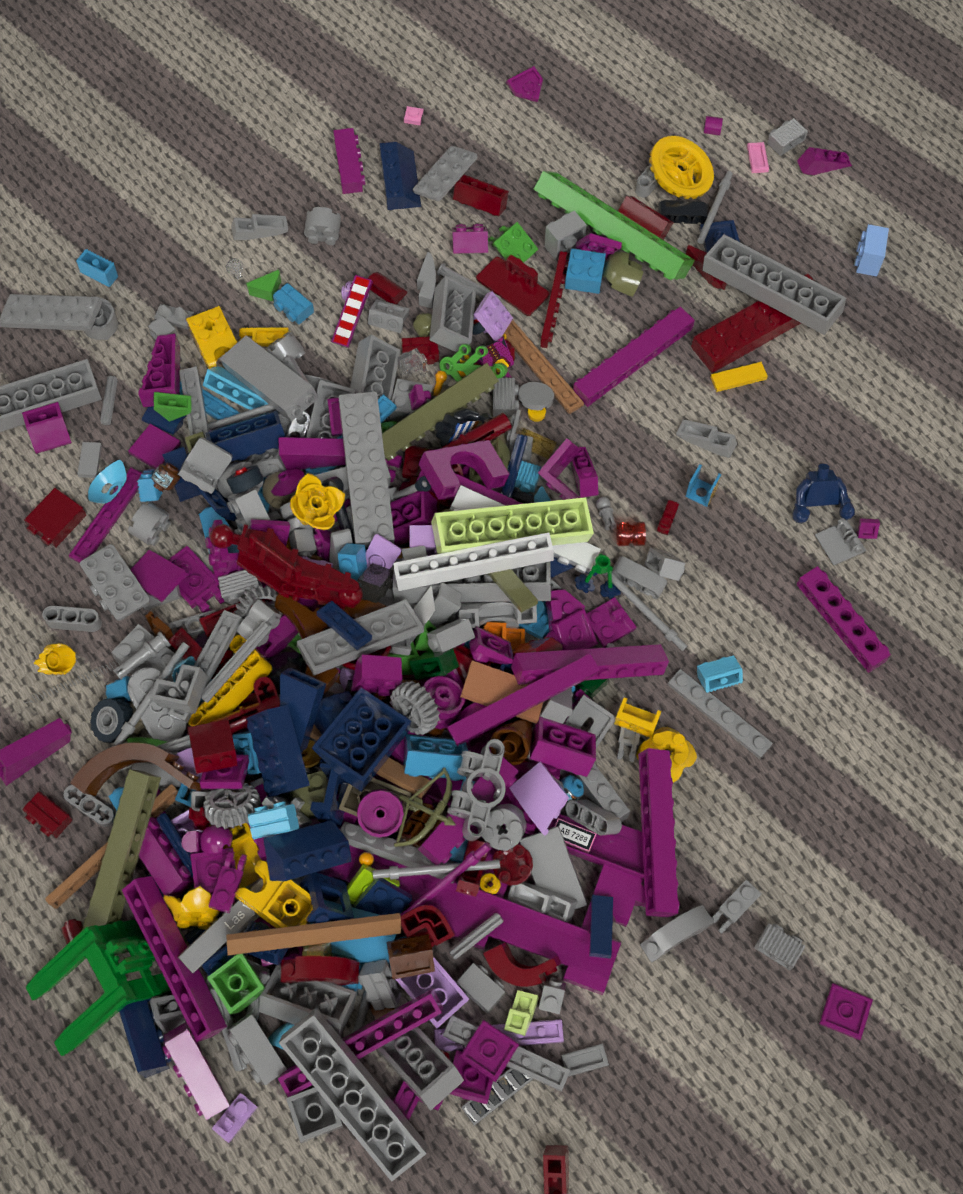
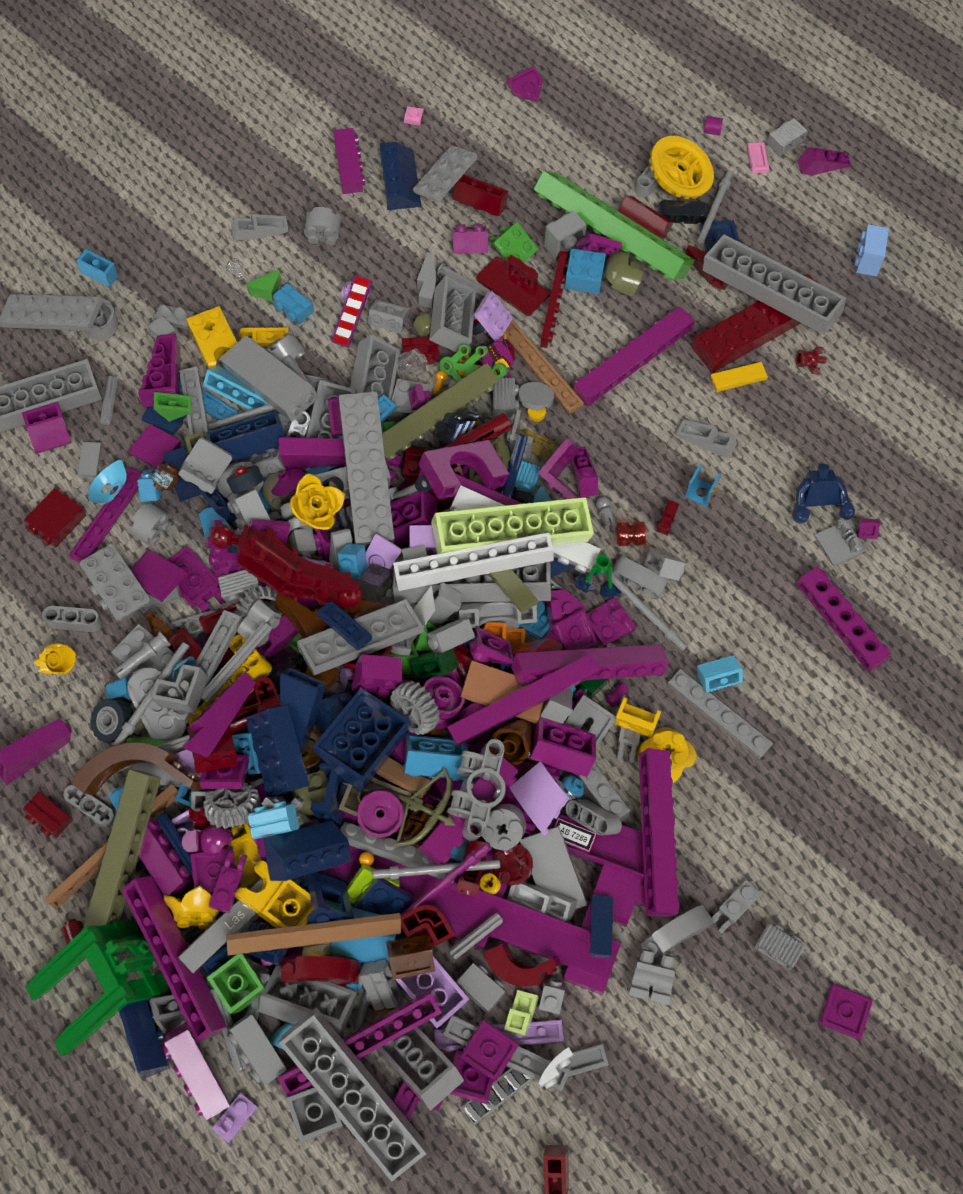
dark red brick [367,272,408,305] -> none
none -> magenta wedge [182,672,256,757]
none -> white slope [538,1047,573,1089]
none -> magenta pin [606,682,629,707]
none -> light grey hips [628,949,675,1005]
none -> dark red piece [795,346,827,375]

